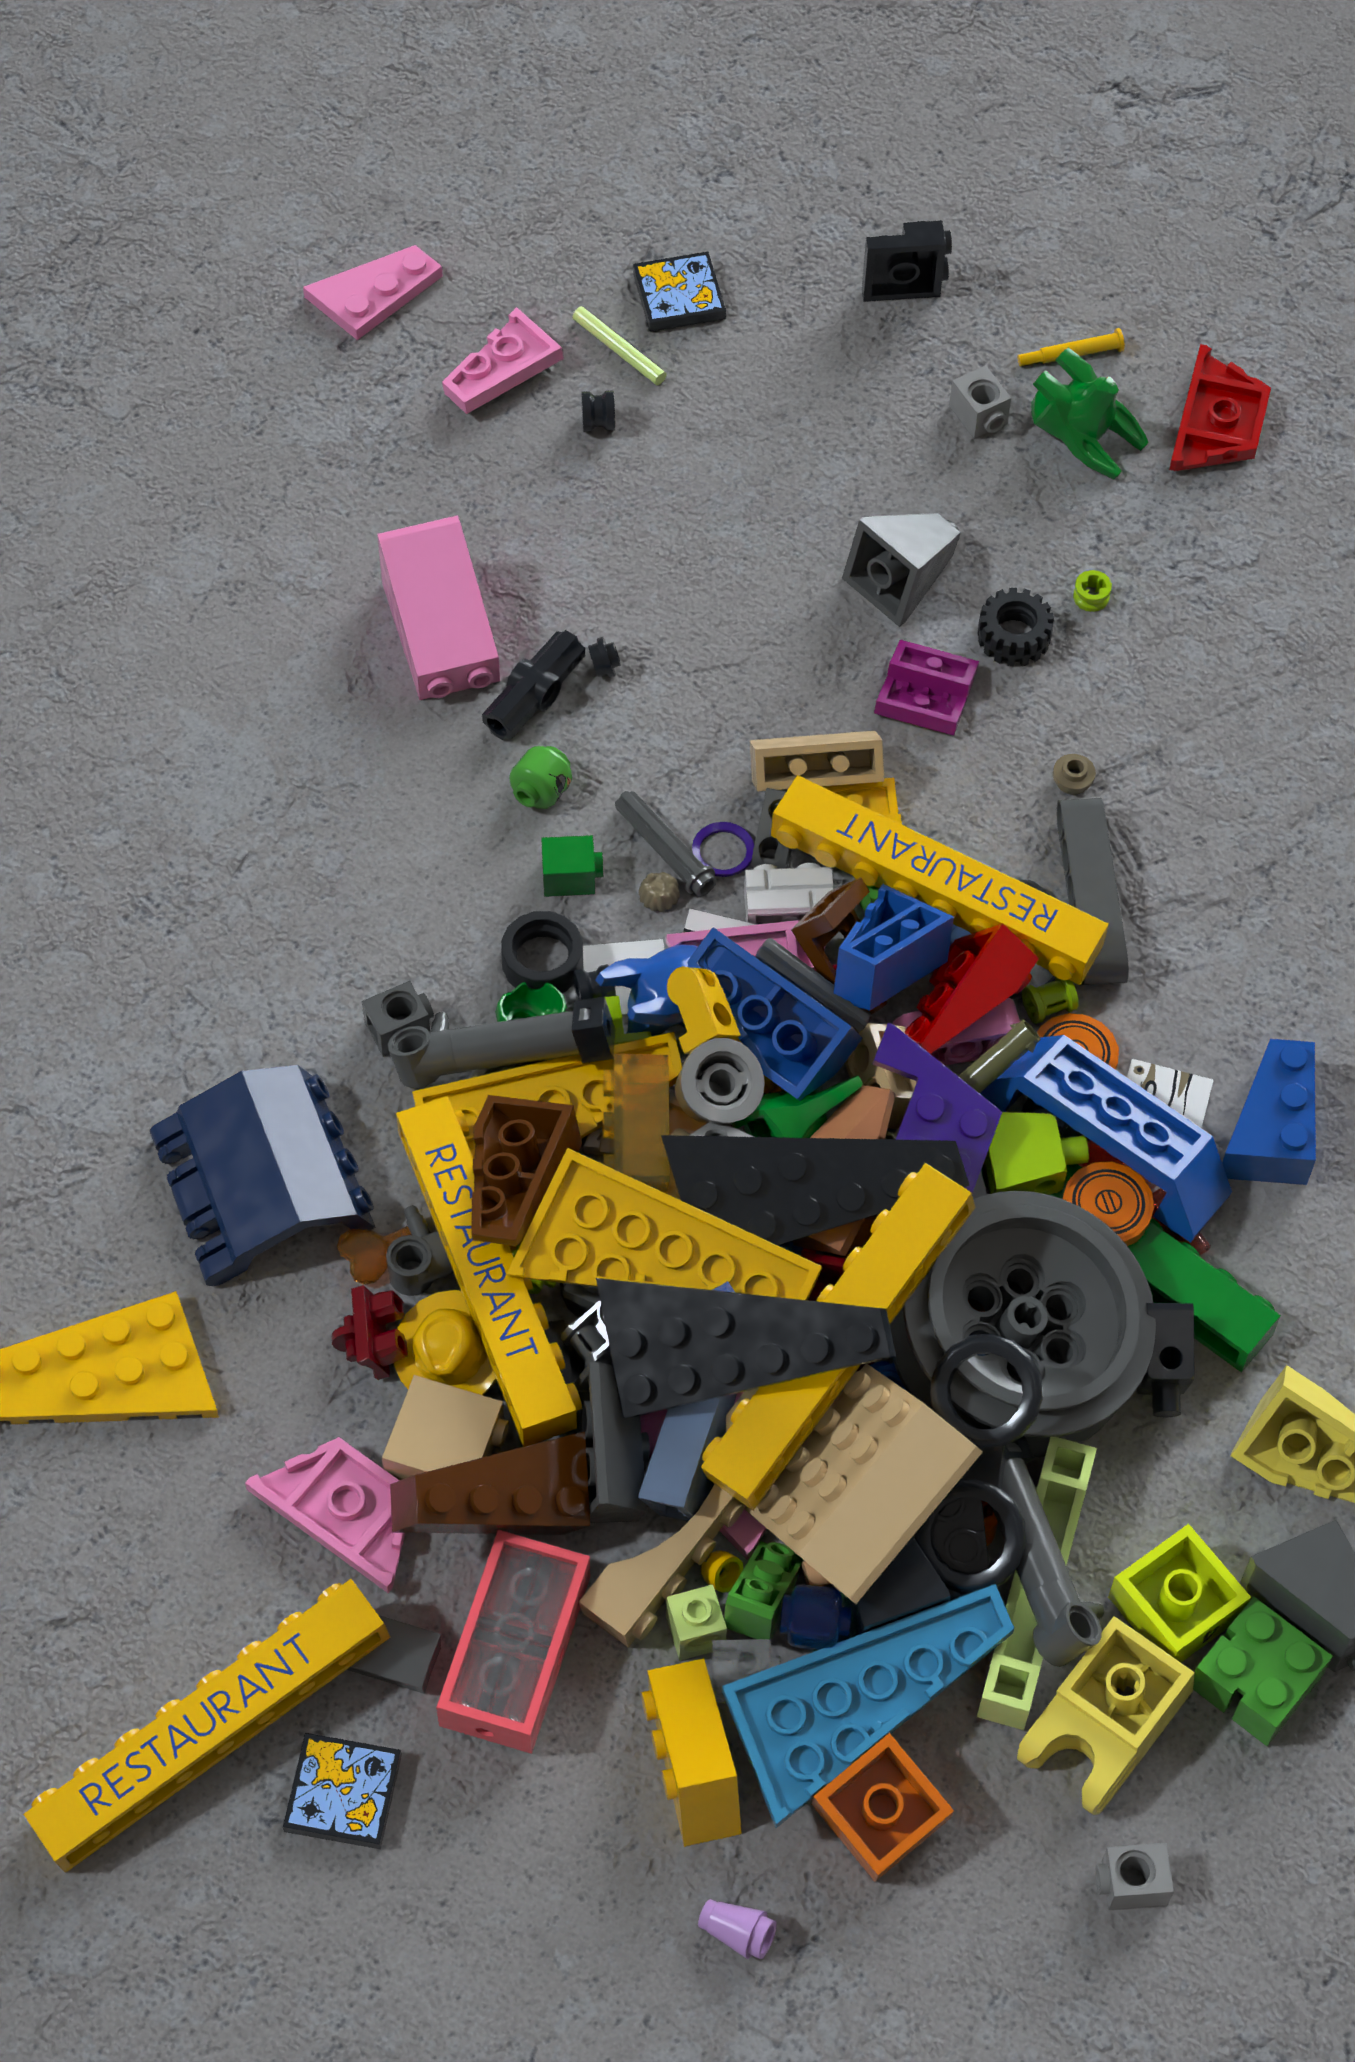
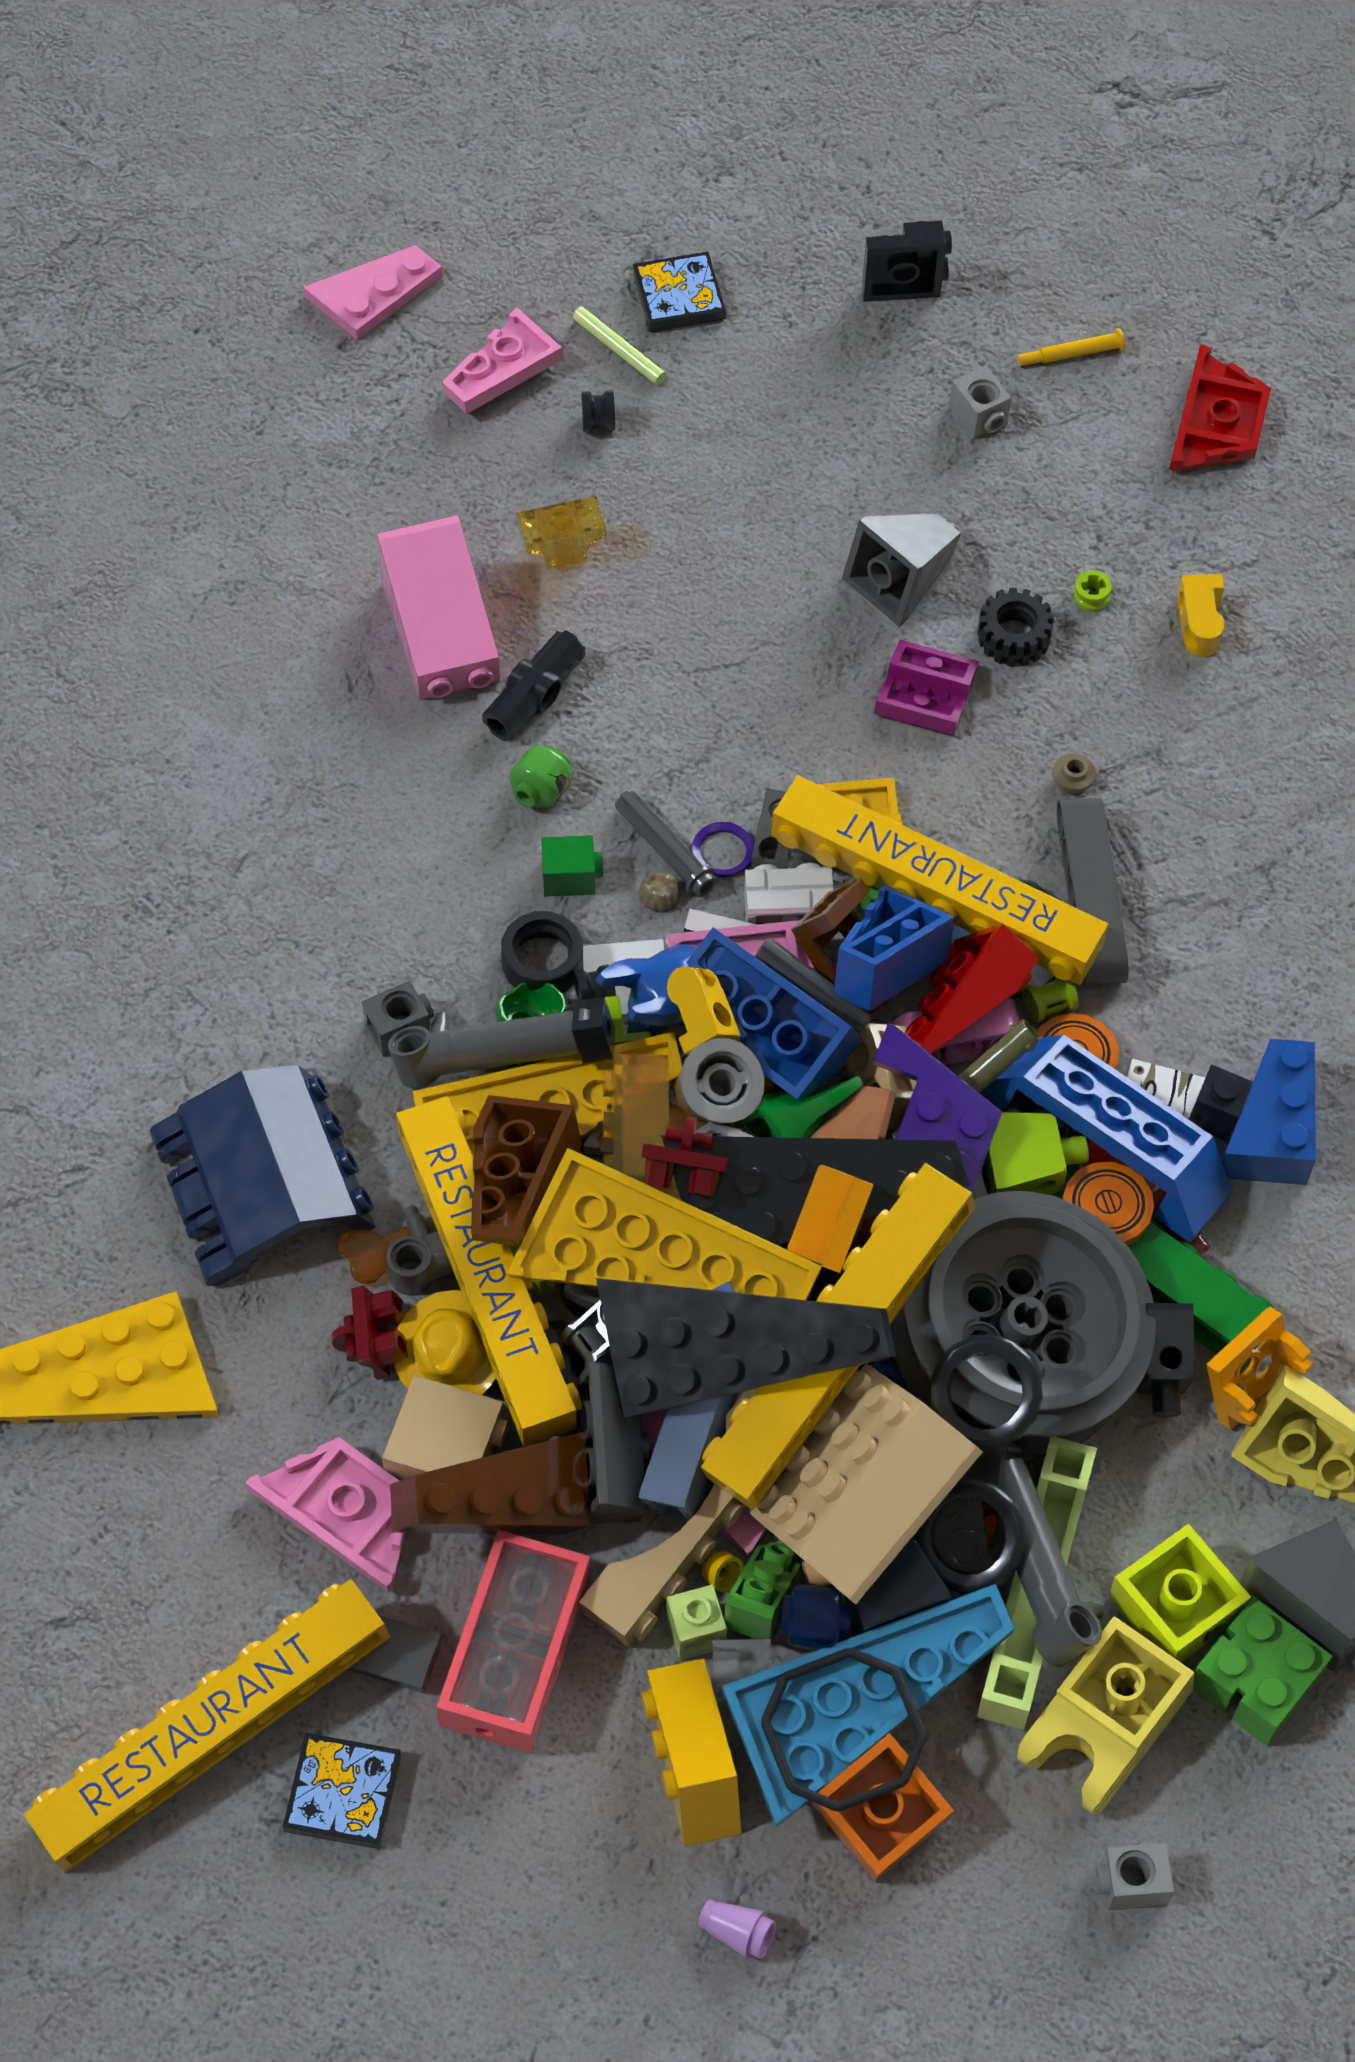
black plate [588,637,621,678] -> none
tan brick [750,731,884,791] -> none
green piece [1031,347,1148,480] -> none
none -> clear yellow brick [516,496,606,570]
none -> dark red hips [641,1116,729,1196]
none -> black piece [761,1648,926,1811]
none -> light orange panel [787,1165,874,1273]
none -> yellow leg [1177,574,1225,657]
none -> black brick [1188,1064,1253,1141]
none -> light orange piece [1207,1307,1313,1430]

